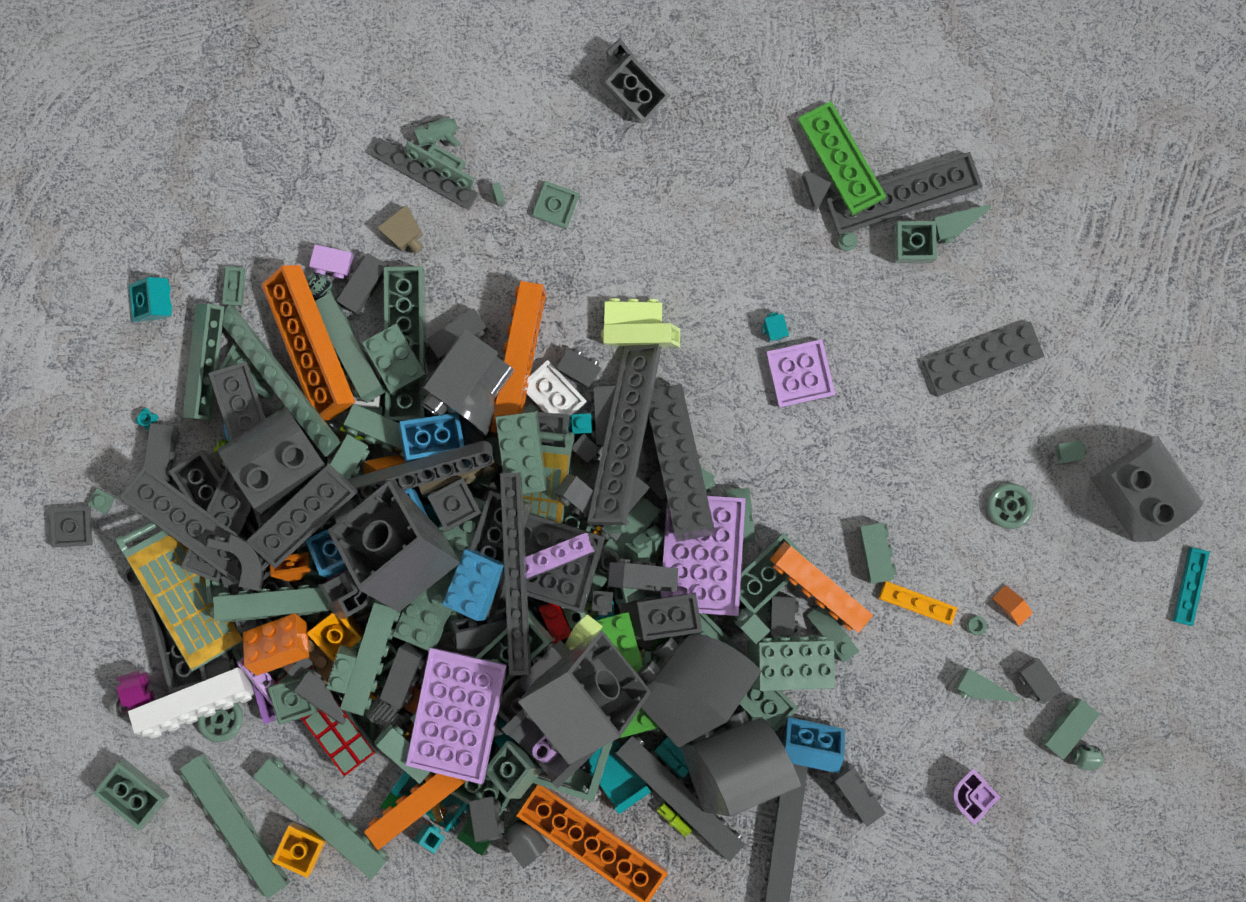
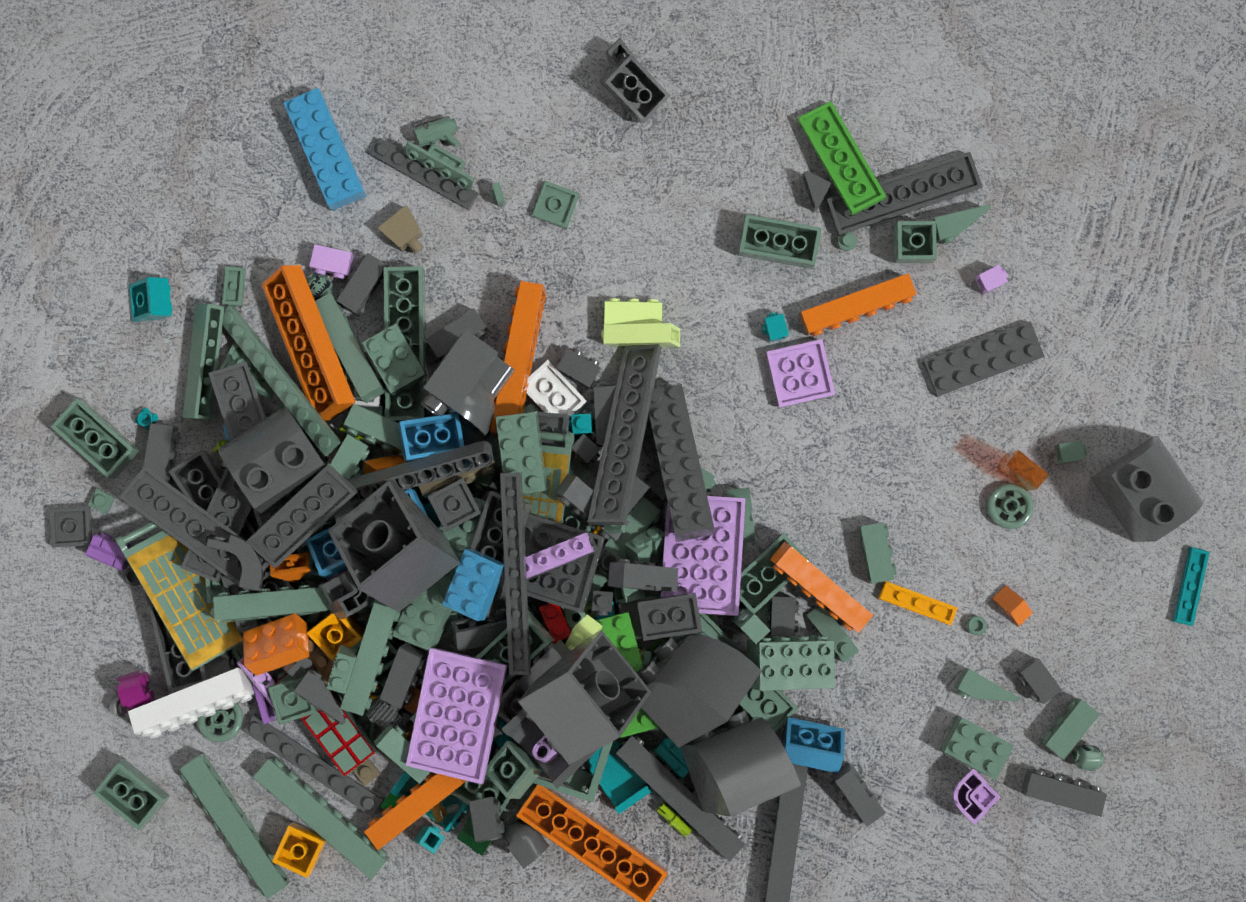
none -> sand green brick [51,398,141,479]
none -> medium lavender brick [85,532,131,571]
none -> dark grey plate [243,714,384,817]
none -> dark azure brick [283,88,367,211]
none -> dark tan plate [353,758,381,786]
none -> sand green brick [738,214,822,269]
none -> orange brick [799,273,917,337]
none -> sand green brick [940,715,1014,780]
none -> lavender brick [975,265,1008,295]
none -> clear orange brick [995,450,1049,491]
none -> dark grey brick [1021,769,1107,817]

